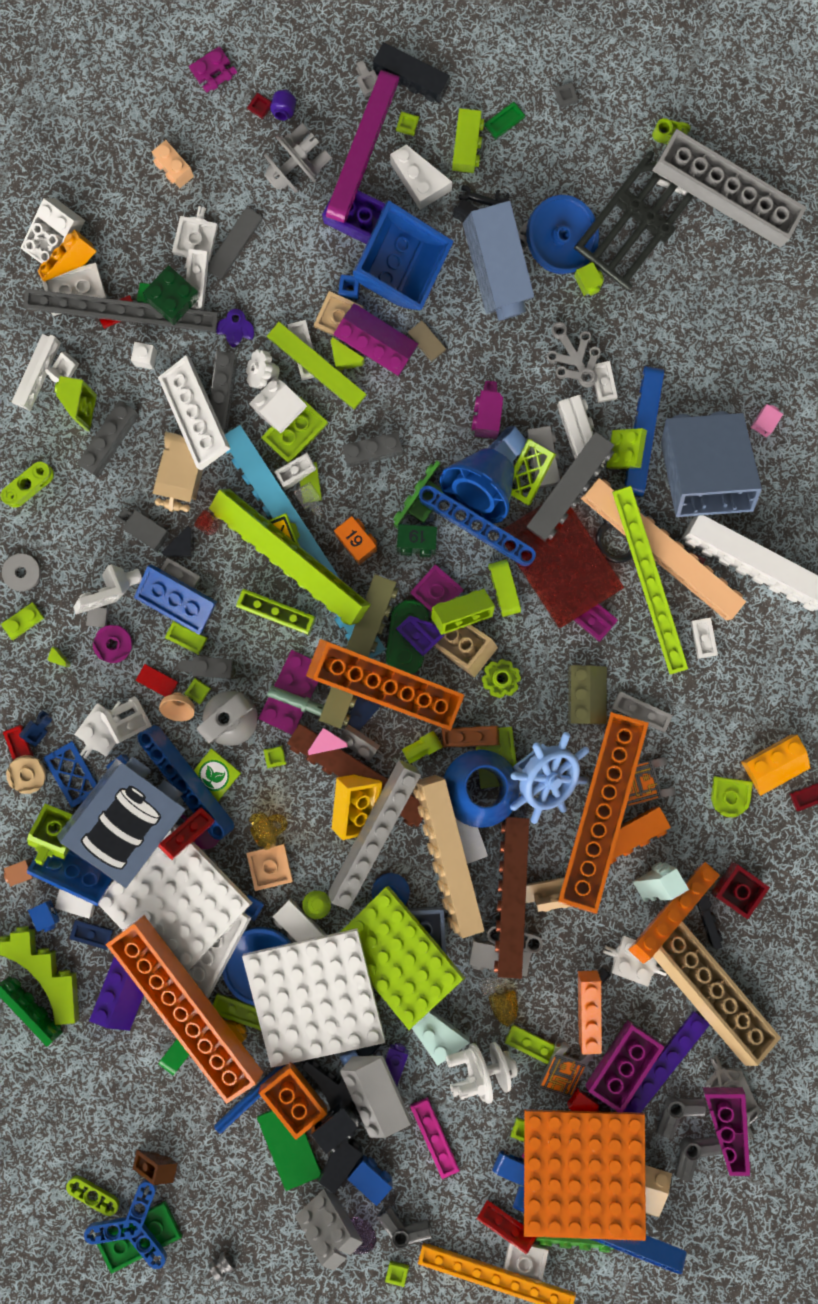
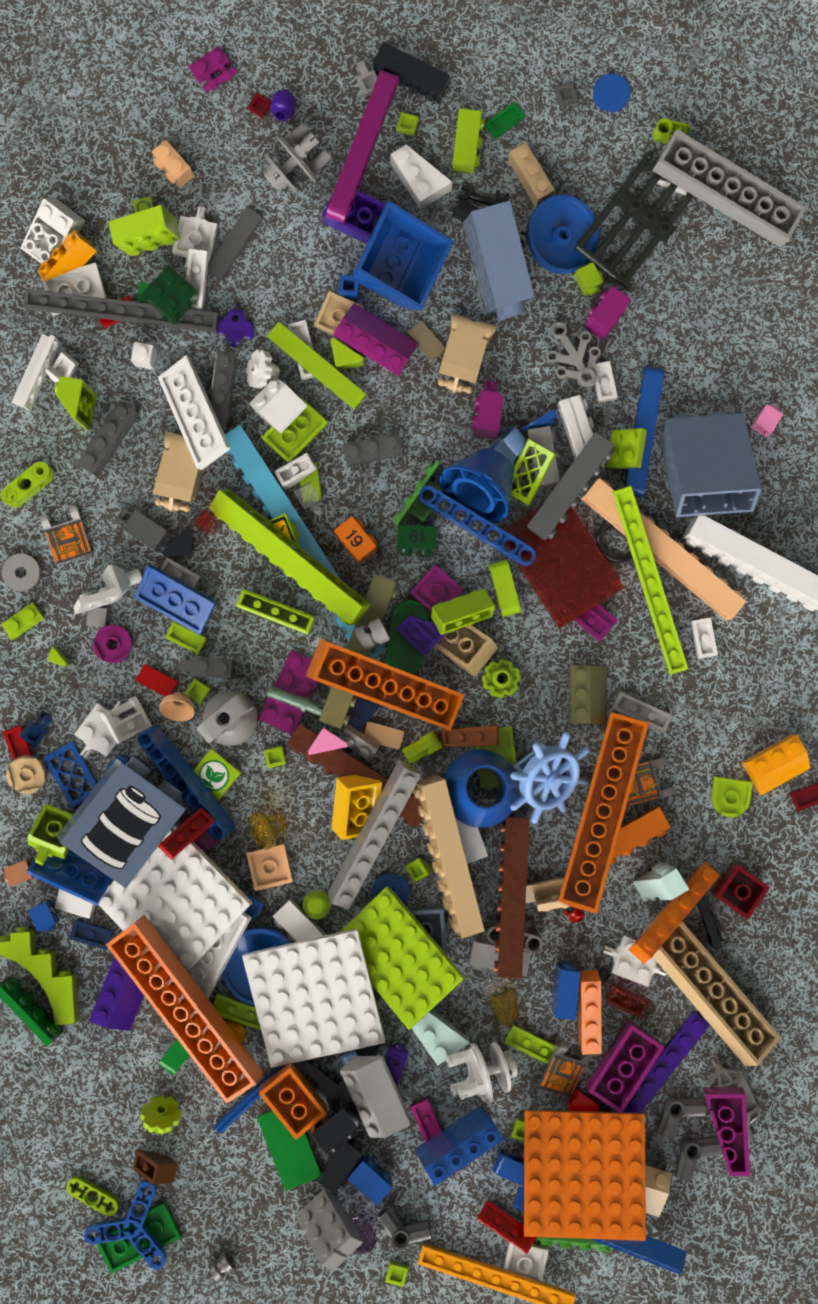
none -> flag [39,505,92,565]
none -> lime brick [108,205,181,256]
none -> lime tile [132,197,154,213]
none -> lime plant [140,1095,181,1134]
none -> light grey wheel [354,617,390,652]
none -> tan tile [364,722,405,750]
none -> lime slope [405,857,434,882]
none -> blue panel [414,1106,504,1186]
none -> tan piece [438,313,497,394]
none -> tan brick [508,142,555,207]
none -> blue plate [520,409,558,432]
none -> blue brick [551,960,580,1020]
none -> red plate [563,908,585,924]
none -> magenta brick [585,286,631,341]
none -> blue tile [593,74,630,112]
none -> clear red brick [606,984,650,1019]

